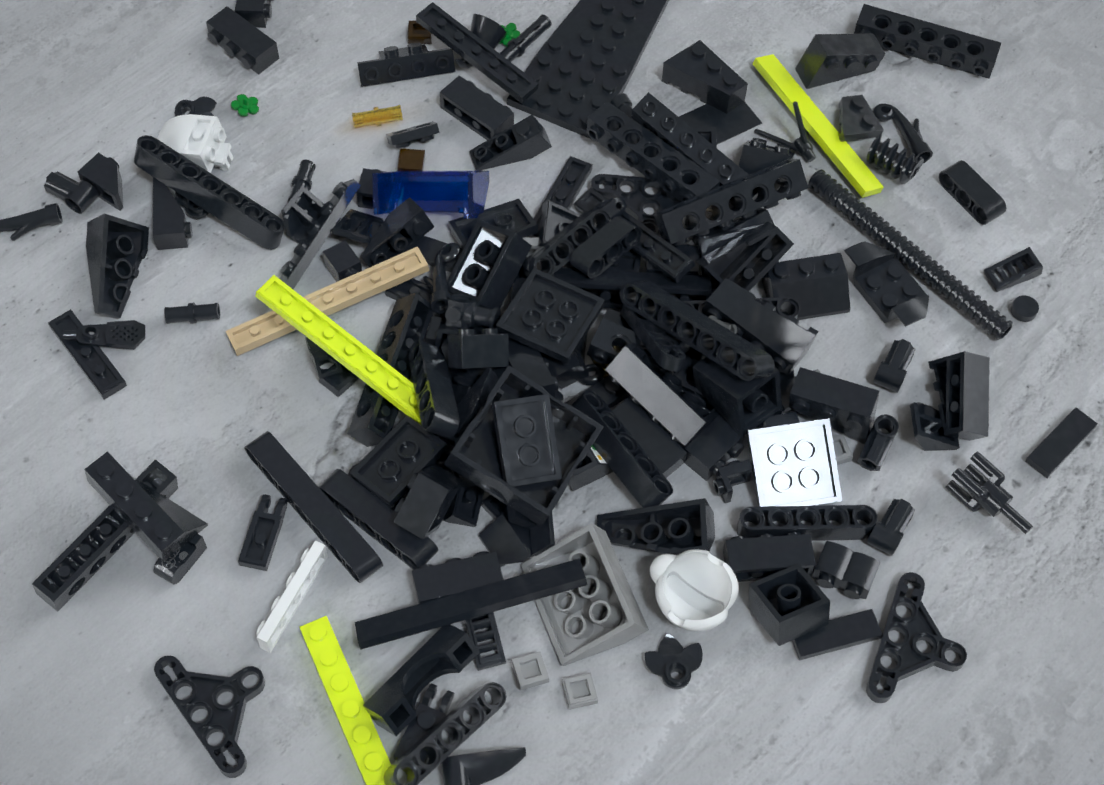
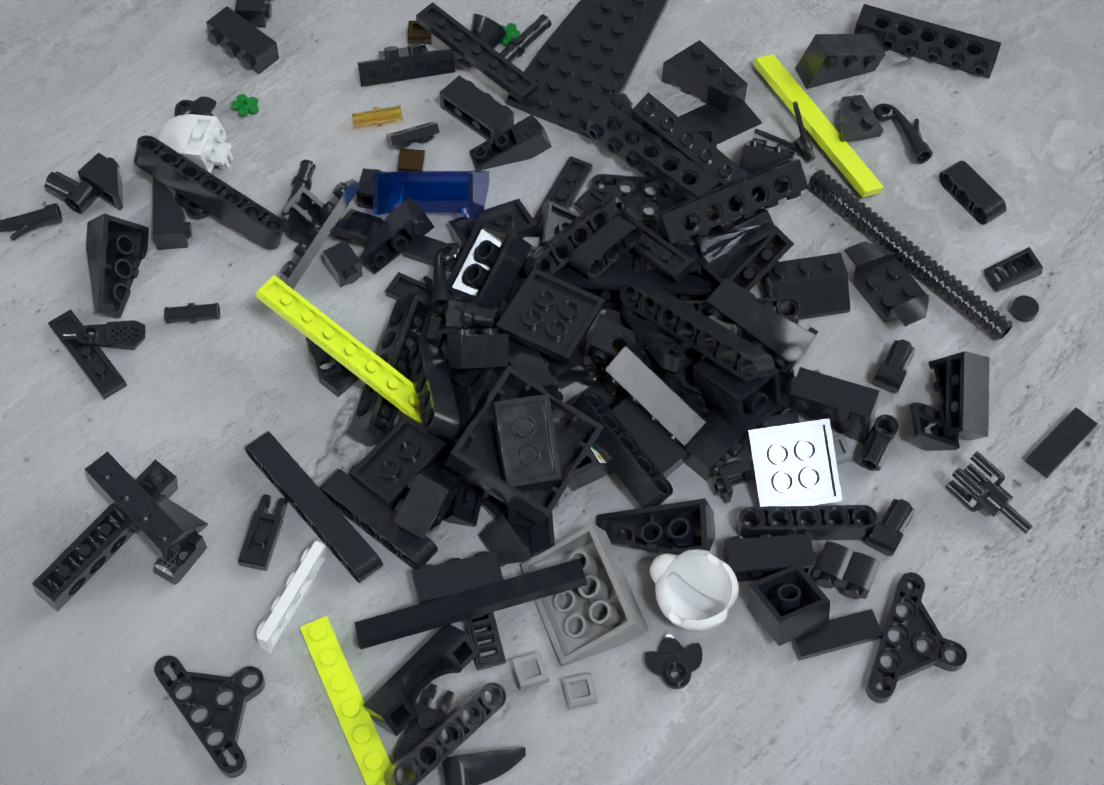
tan plate [226,247,430,356] -> none
black piece [866,134,924,184] -> none

